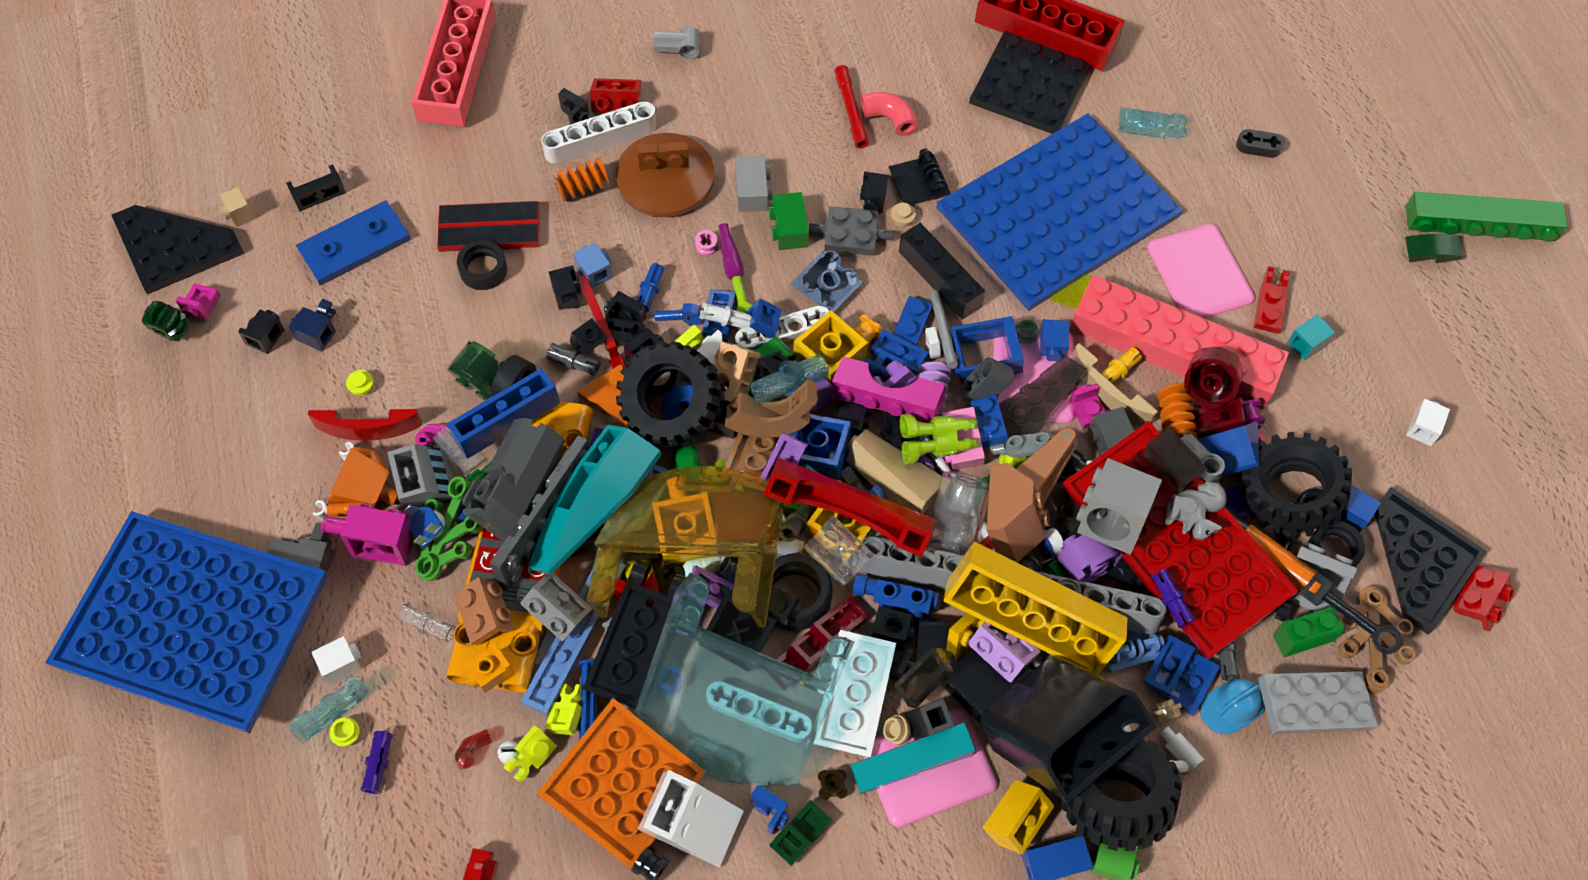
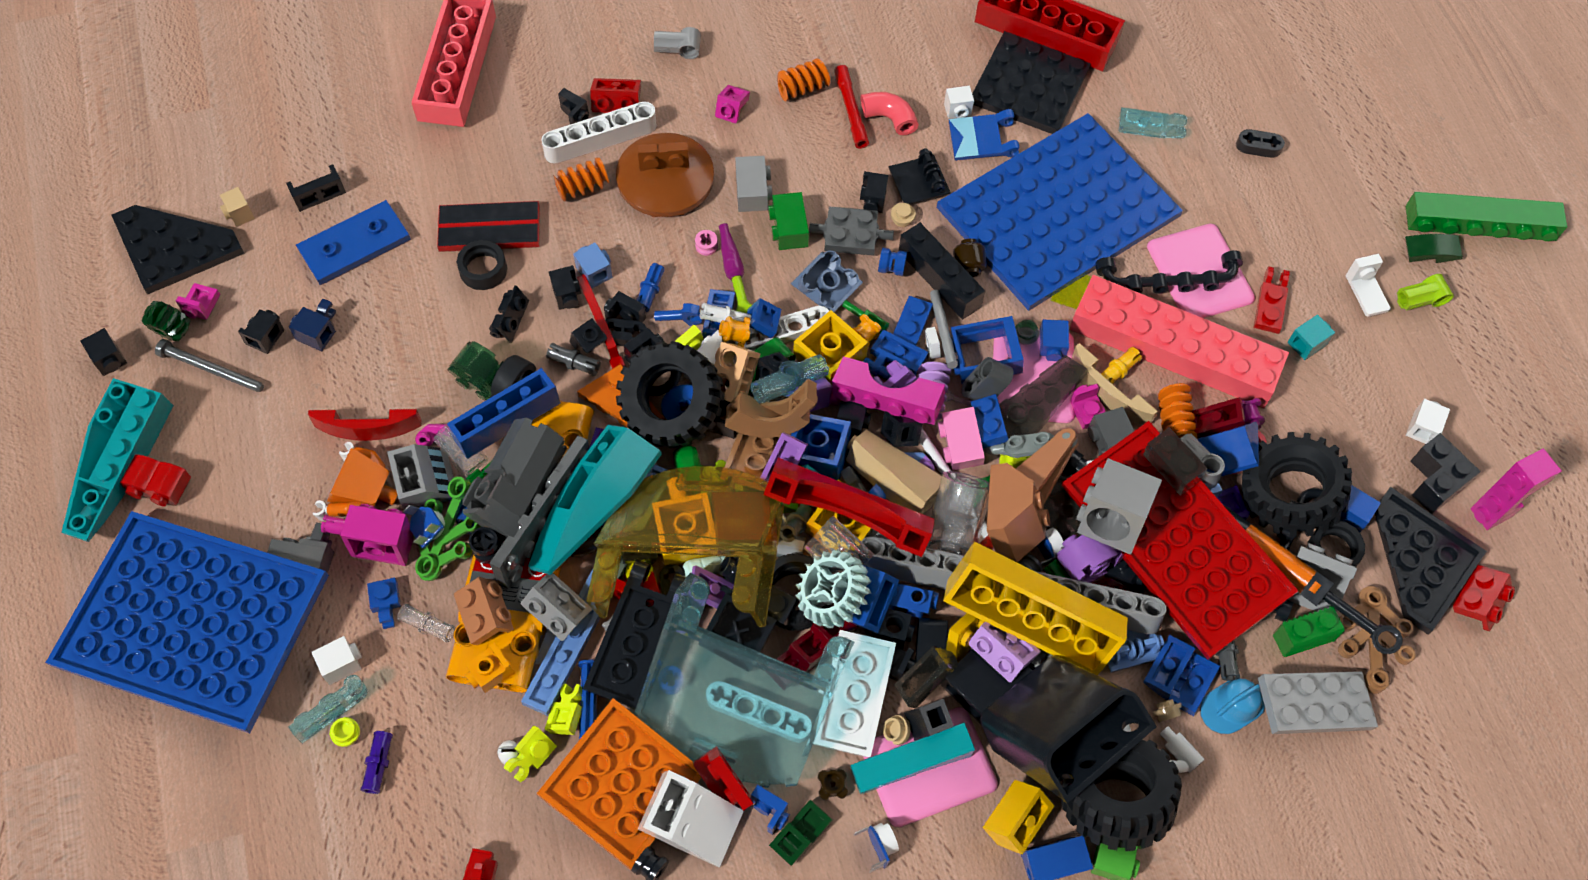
neon yellow plate [346,370,374,396] -> none
clear red arm [455,729,492,769] -> none
lime piece [900,414,979,465] -> none
dark purple pin [1151,569,1196,628] -> none
light grey animal [1164,482,1227,541] -> none
dark red brick [1184,347,1243,408] -> none
none -> teal wedge [61,378,174,542]
none -> black brick [80,328,127,376]
none -> red brick [120,454,191,507]
none -> dark grey bar [155,339,264,392]
none -> blue plate [367,578,401,629]
none -> black wheel [469,527,501,564]
none -> black hinge [489,285,529,343]
none -> red bracket [693,746,753,811]
none -> dark pink bracket [715,85,750,123]
none -> light orange brick [719,316,750,347]
none -> orange piece [777,58,830,101]
none -> light aqua gear [795,549,871,628]
none -> green axle [842,300,889,334]
none -> blue brick [850,564,899,633]
none -> piece [854,823,899,873]
none -> blue wheel [878,247,907,277]
none -> white plate [944,86,974,119]
none -> blue flag [949,109,1020,161]
none -> dark brown head [953,238,987,277]
none -> black bar [1096,250,1243,294]
none -> white bracket [1345,254,1390,317]
none -> lime piece [1397,274,1454,311]
none -> black brick [1410,433,1481,514]
none -> dark pink arch [1470,448,1562,530]

